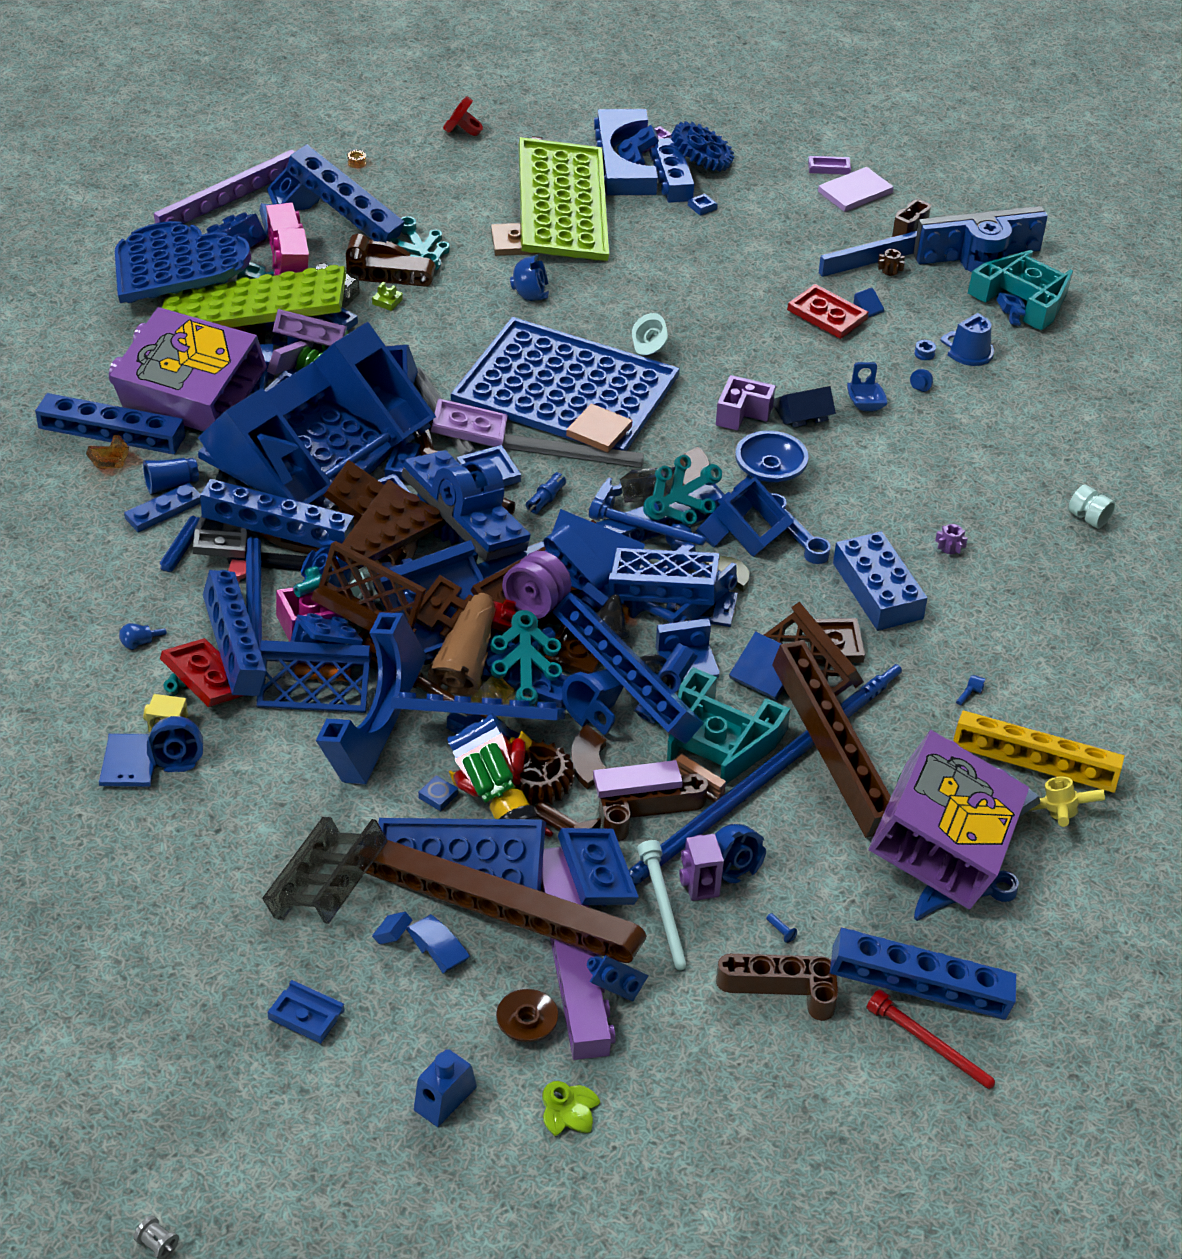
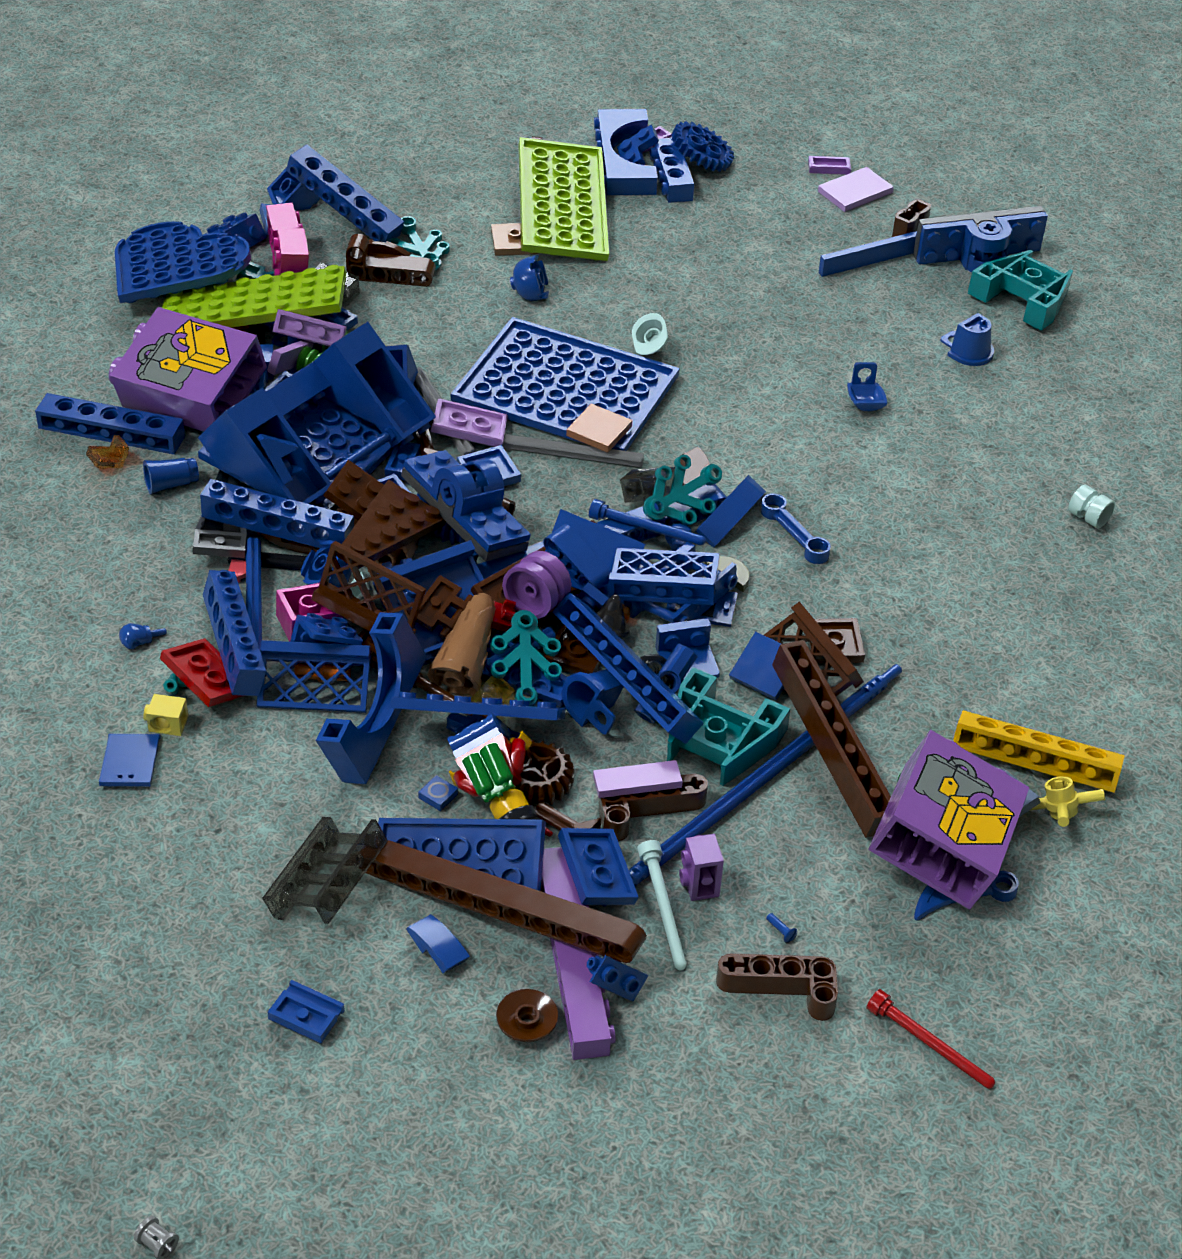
blue plate [124,483,201,532] -> none
blue cylinder [147,716,203,773] -> none
medium lavender plate [154,150,295,224] -> none
blue axle [160,515,200,572] -> none
teal arm [293,566,322,597] -> none
clear orange bush [347,150,366,168] -> none
lime tile [372,282,403,311] -> none
blue tile [372,911,412,944] -> none
blue torso [414,1049,477,1127] -> none
red tile [443,96,483,136] -> none
blue pin [526,472,566,514] -> none
lime plate [542,1081,600,1136] -> none
tile [571,725,607,790] -> none
plate [594,478,624,509] -> none
nougat tile [675,754,726,802] -> none
blue tile [688,194,718,216] -> none
blue window [714,477,794,557] -> none
medium lavender brick [715,375,776,430] -> none
blue cylinder [715,824,766,883] -> none
blue dish [735,431,809,483] -> none
dark blue slope [773,386,836,428] -> none
red plate [787,284,869,339] -> none
blue brick [830,927,1016,1020] -> none
blue piece [833,531,928,631] -> none
blue slope [853,288,884,317] -> none
reddish brown gear [878,249,905,276] -> none
blue plate [910,369,933,392] -> none
blue bush [914,340,936,360] -> none
medium lavender gear [935,524,968,554] -> none
blue hand [956,675,985,706] -> none
blue plate [997,292,1026,326] -> none

